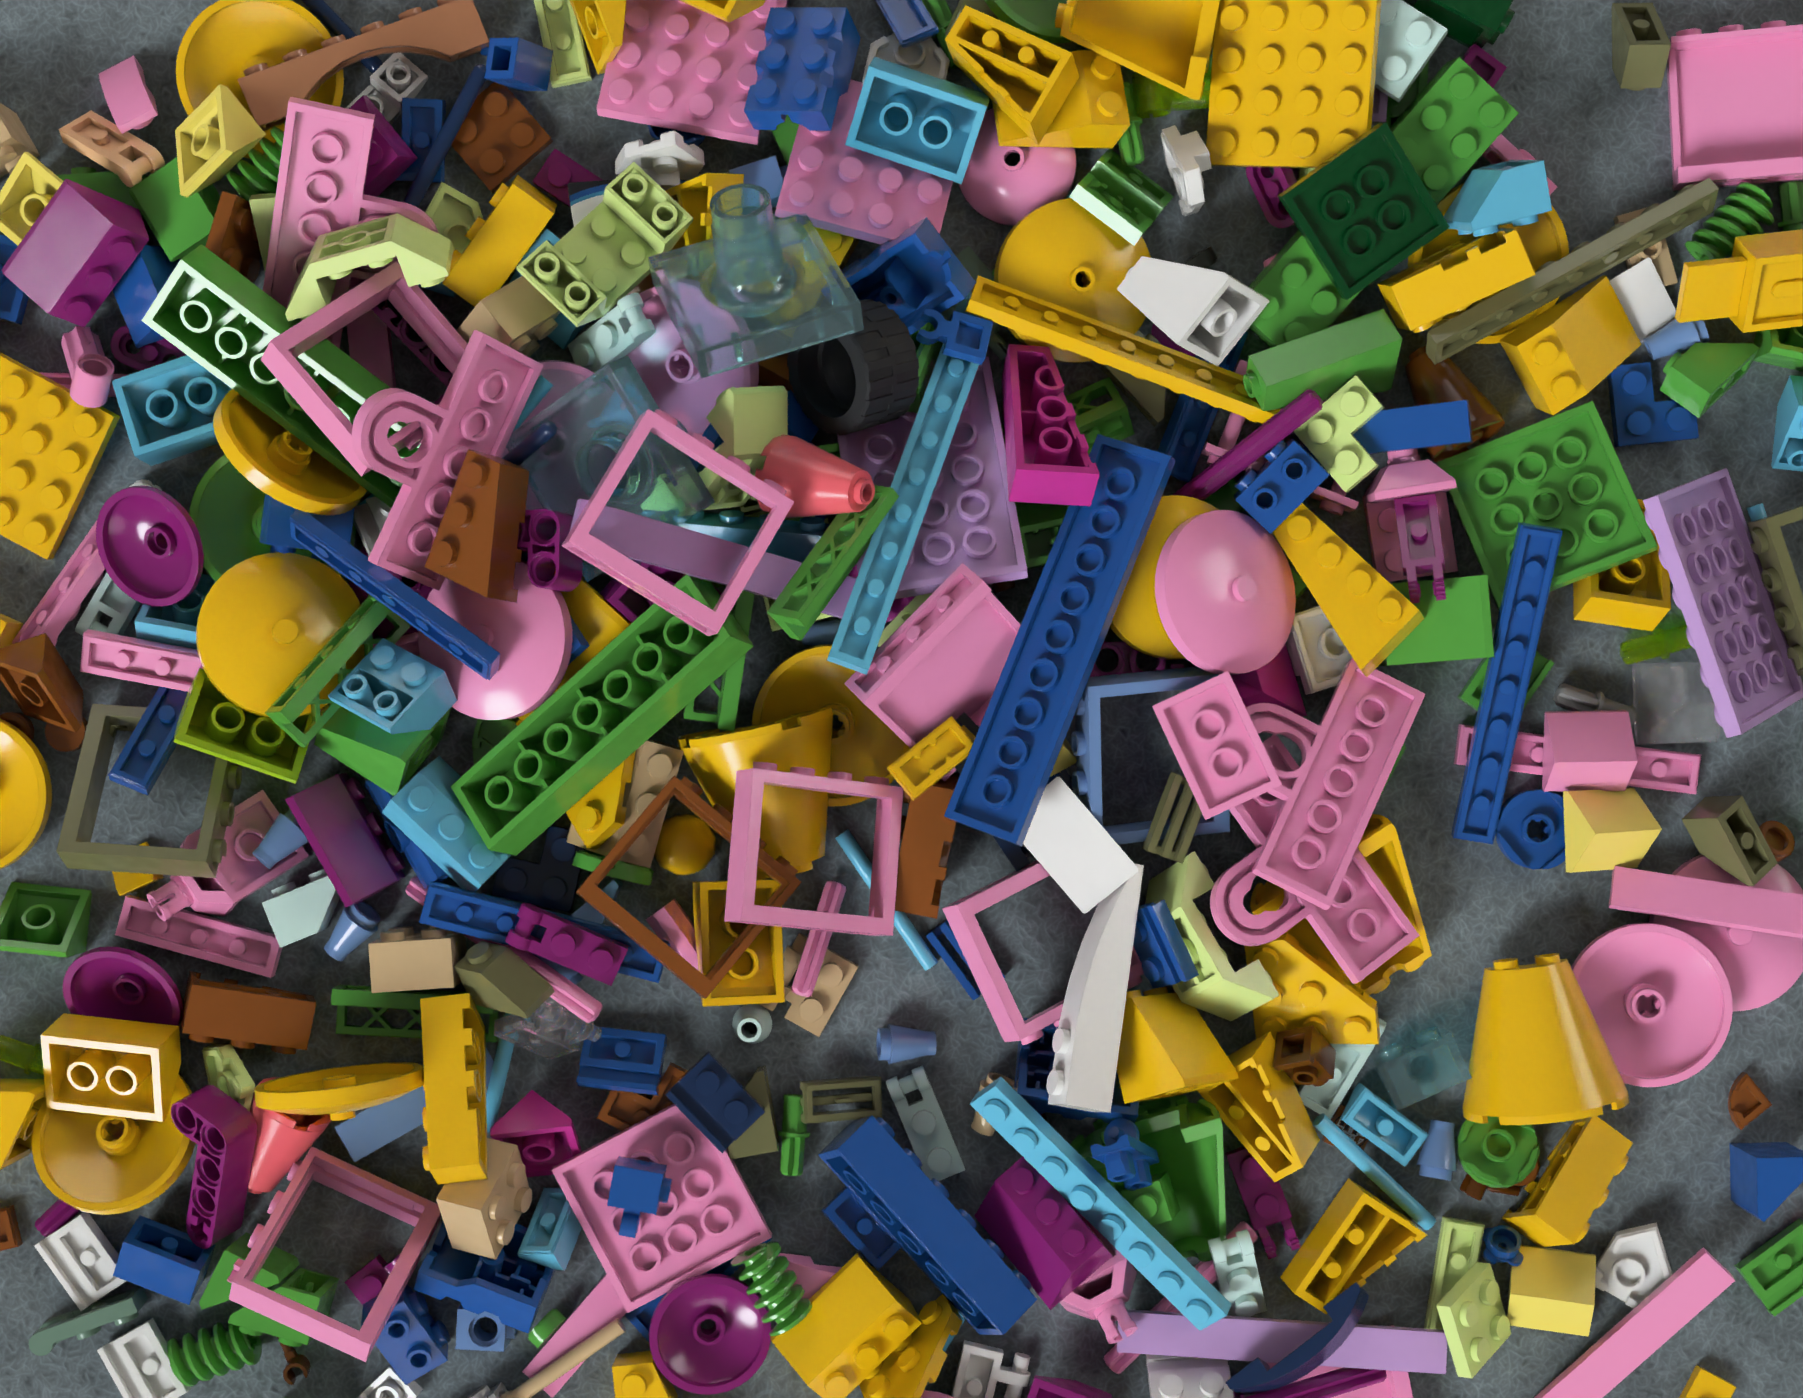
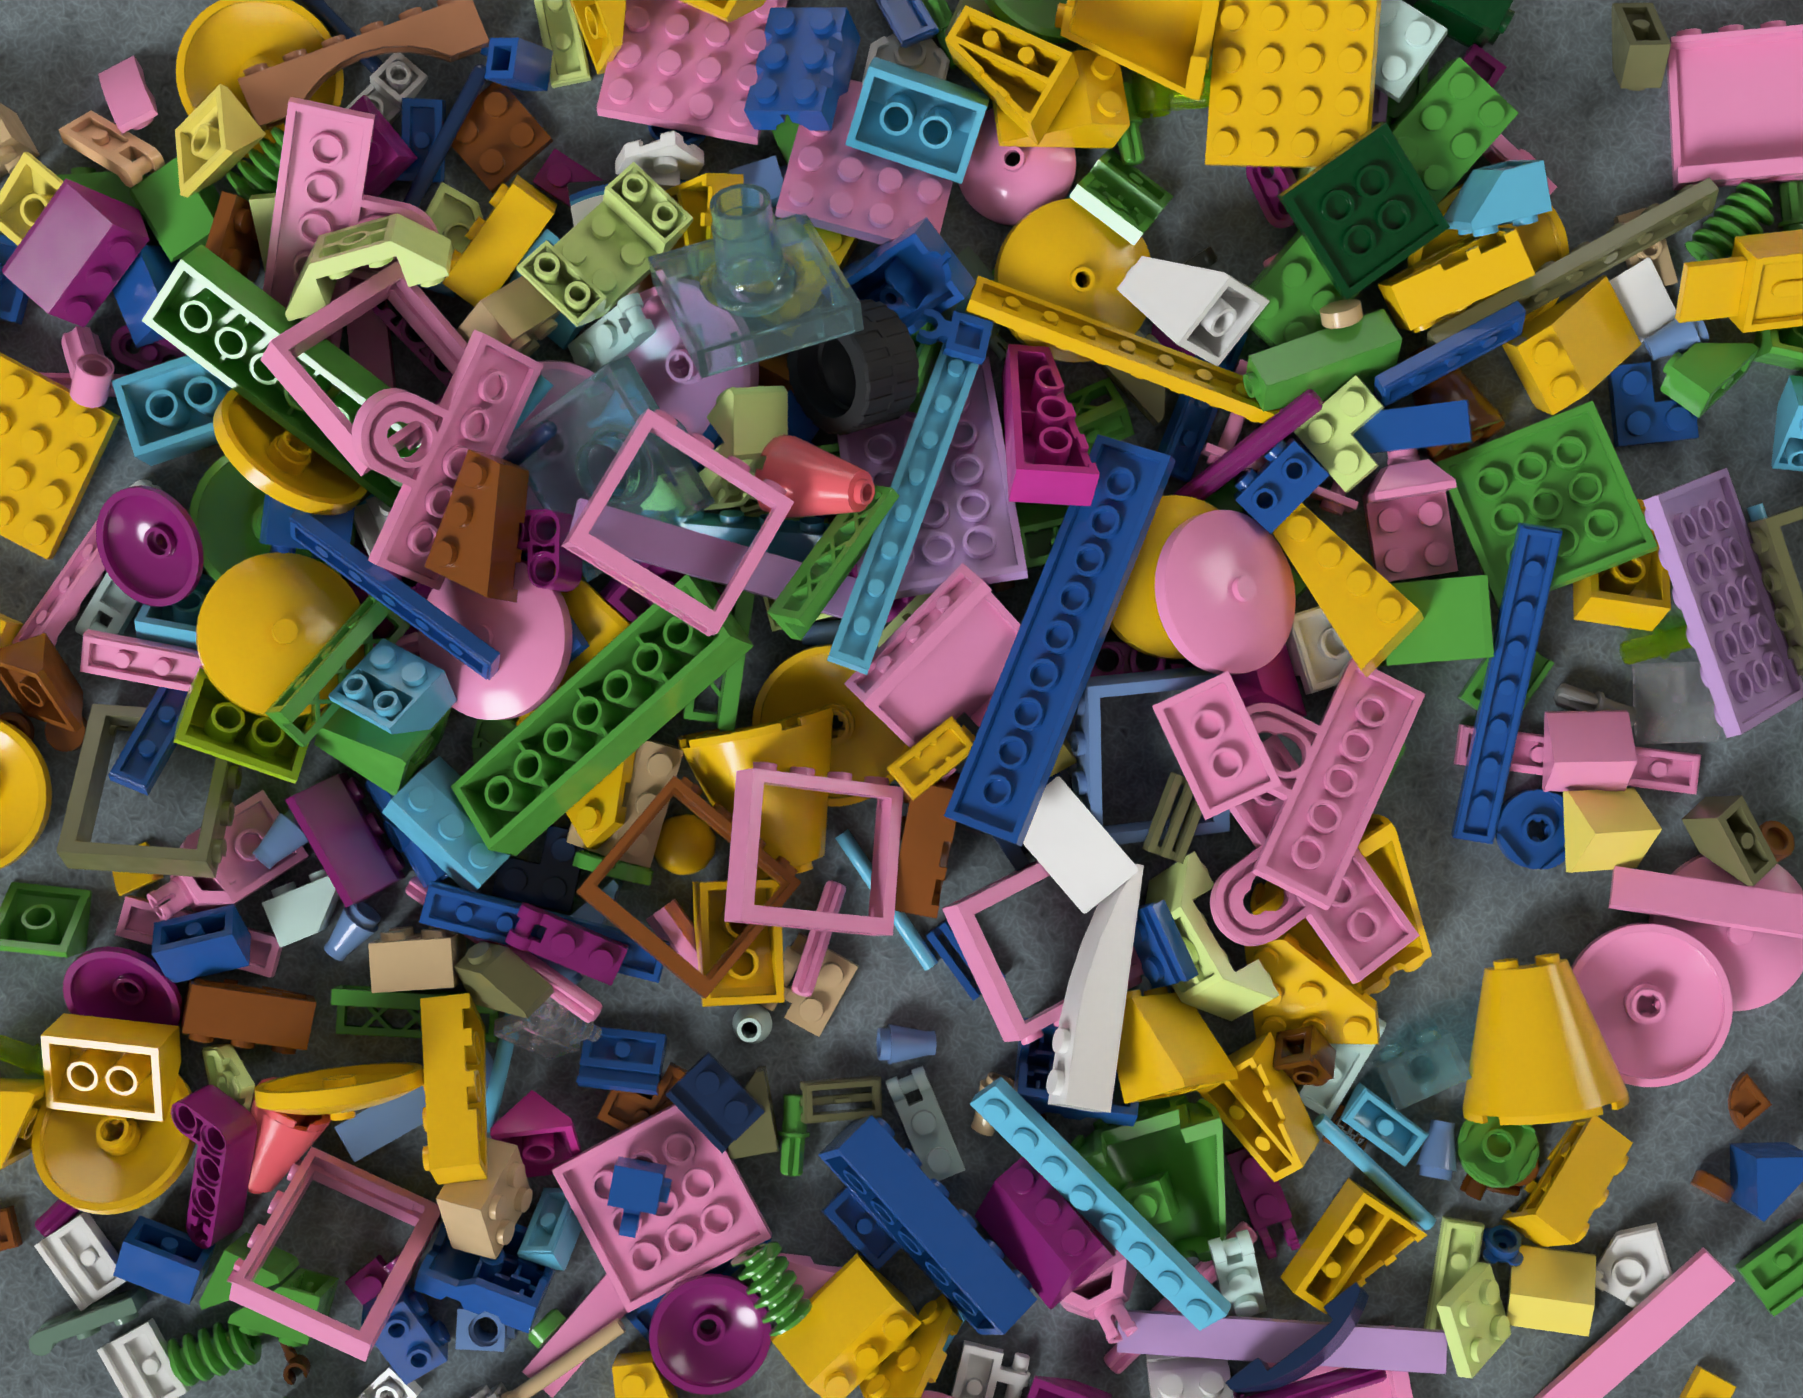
blue hips [1090,1118,1159,1191] -> none
white plate [1161,125,1212,216] -> none
magenta hinge [1394,493,1446,604] -> none
none -> blue brick [152,904,251,983]
none -> tan tile [1319,299,1363,329]
none -> blue tile [1374,301,1526,407]
none -> dark orange tile [1690,1170,1735,1203]

